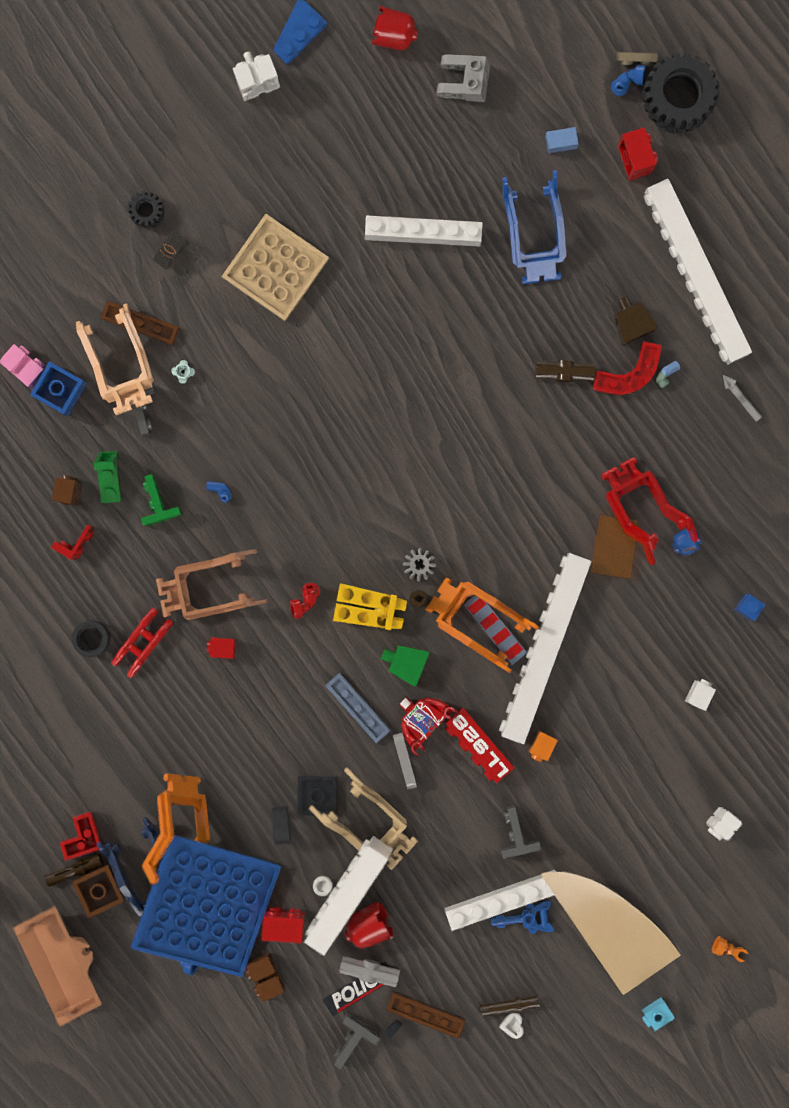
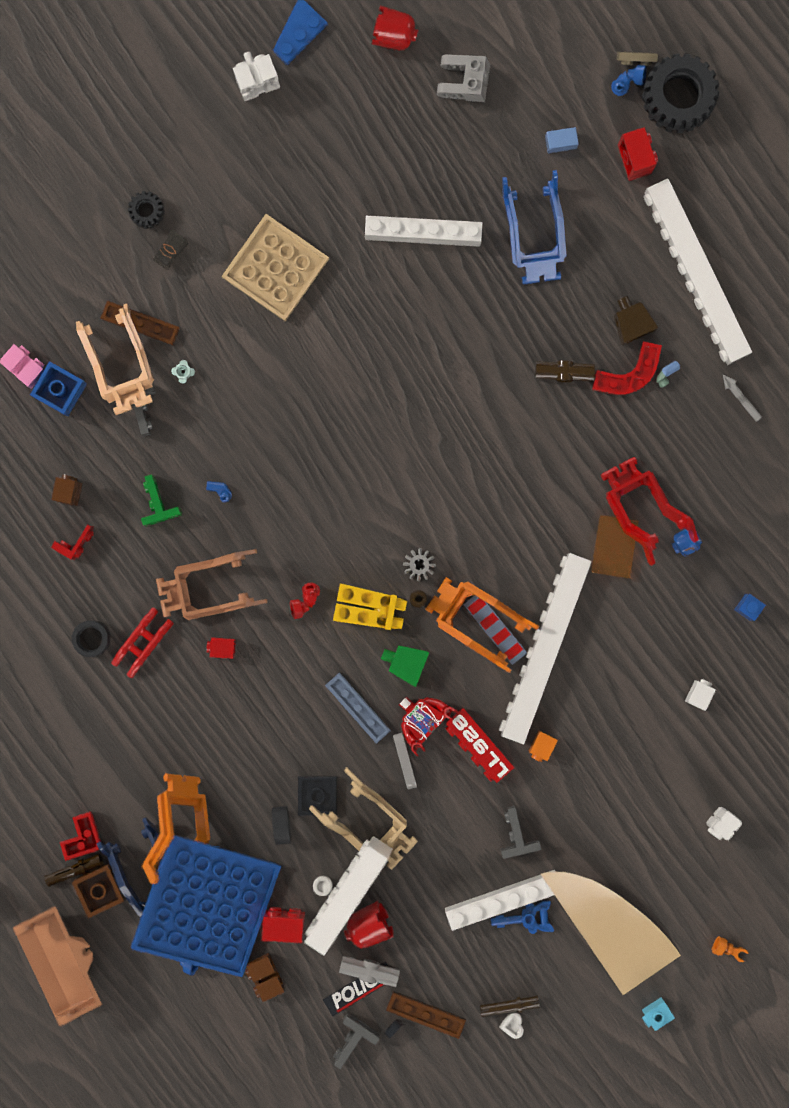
green bracket [94,451,122,503] -> none

